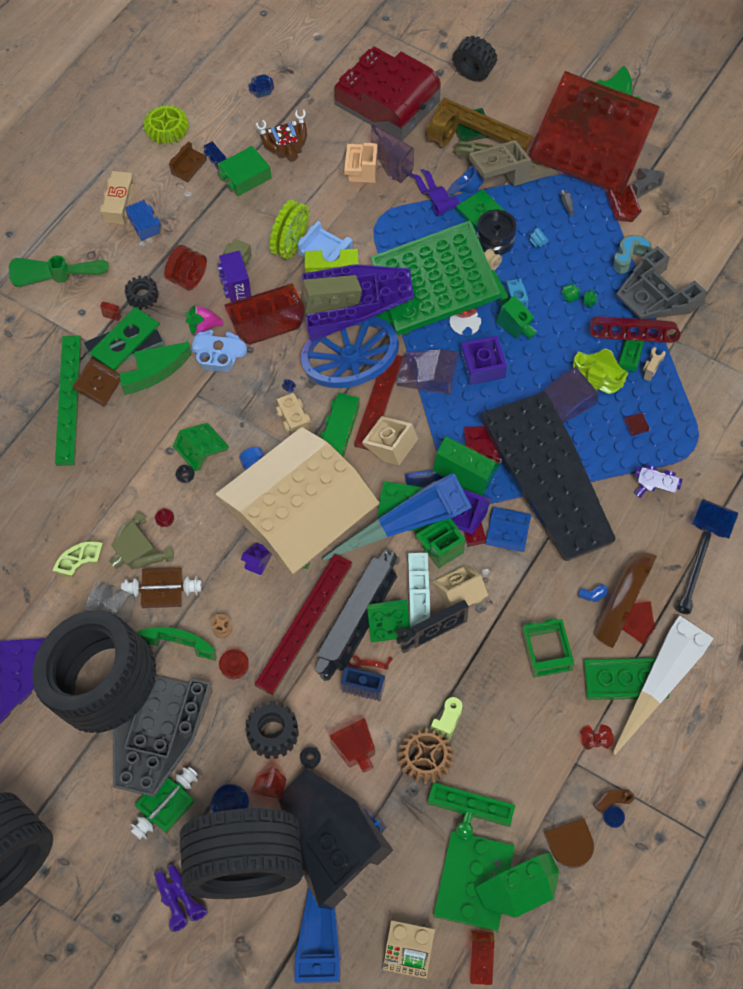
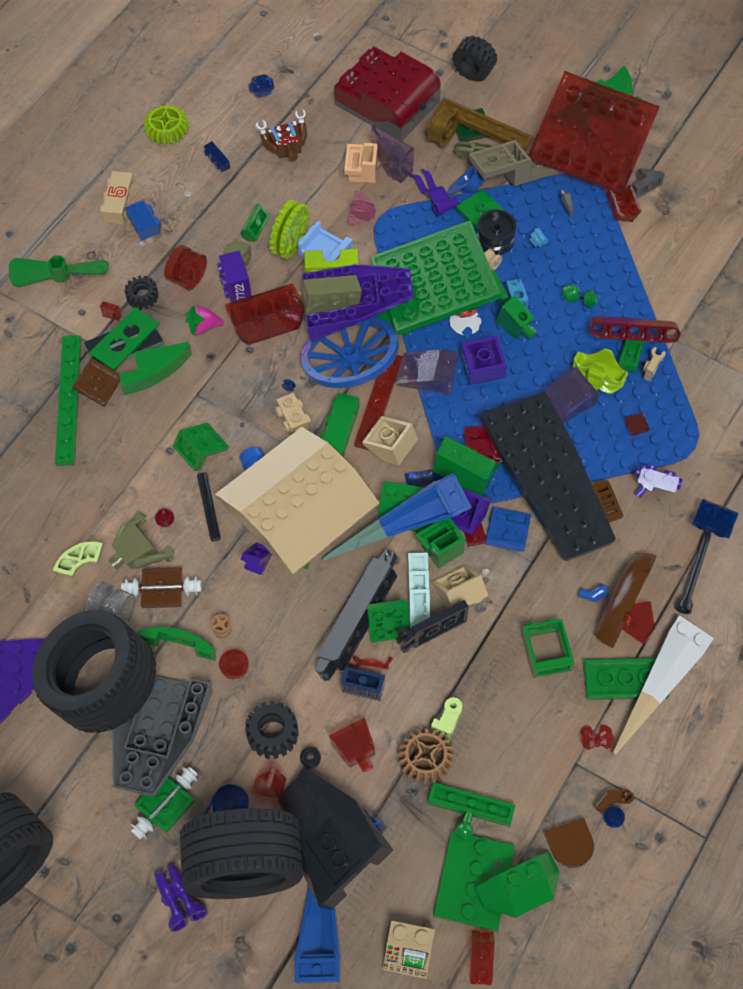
reddish brown bracket [169,141,207,183] -> none
black plate [175,465,195,483] -> none
light blue piece [192,330,247,372] -> none
green brick [217,146,272,197] -> none
dark red plate [255,554,352,696] -> none
sand green animal [613,235,652,274] -> none
dark grey wedge [616,246,707,319] -> none
none -> black axle [197,473,221,542]
none -> green brick [240,204,270,242]
none -> clear pink brick [346,190,376,226]
none -> reddish brown slope [592,480,624,523]

